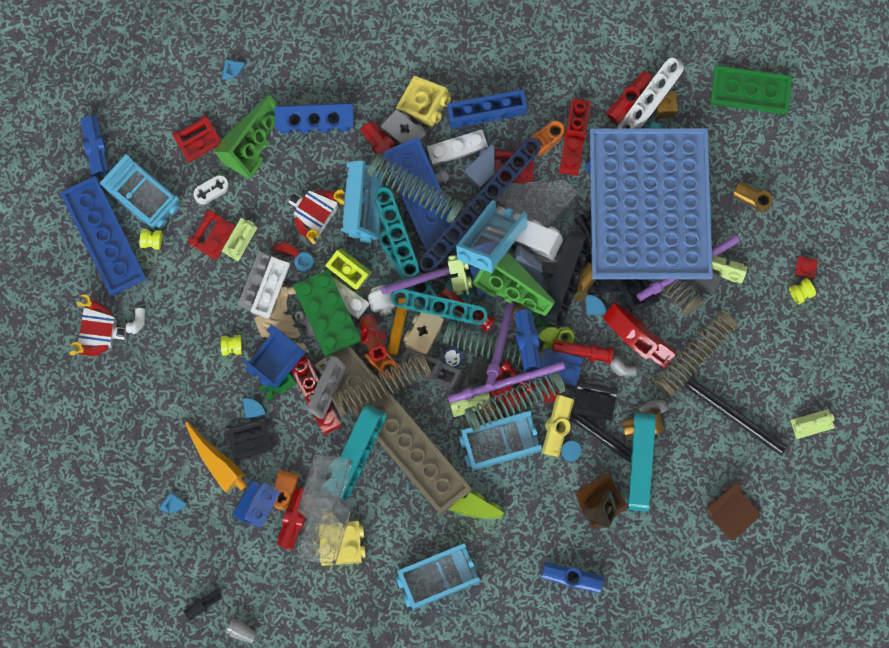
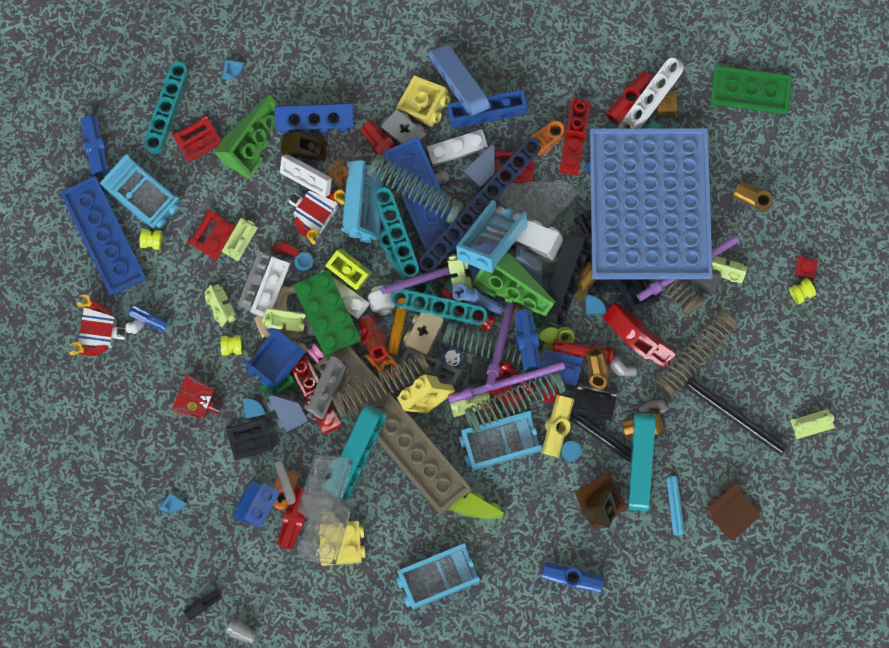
light orange piece [185,421,247,493] -> none
white beam [194,176,229,204] -> none
none -> blue axle [129,305,168,332]
none -> teal beam [144,61,189,155]
none -> red torso [172,374,223,419]
none -> yellowish green hinge [205,284,236,327]
none -> yellowish green hinge [262,308,306,333]
none -> sand blue slope [266,392,308,432]
none -> light grey tile [274,461,296,505]
none -> dark brown slope [280,131,327,161]
none -> white plate [280,154,332,197]
none -> bright pink bush [306,344,325,363]
none -> clear orange hinge [325,158,349,192]
none -> light yellow plate [397,374,455,414]
none -> medium blue beam [429,44,490,116]
none -> medium blue pin [453,283,504,314]
none -> pearl gold piece [586,347,611,390]
none -> medium azure axle [666,476,685,536]

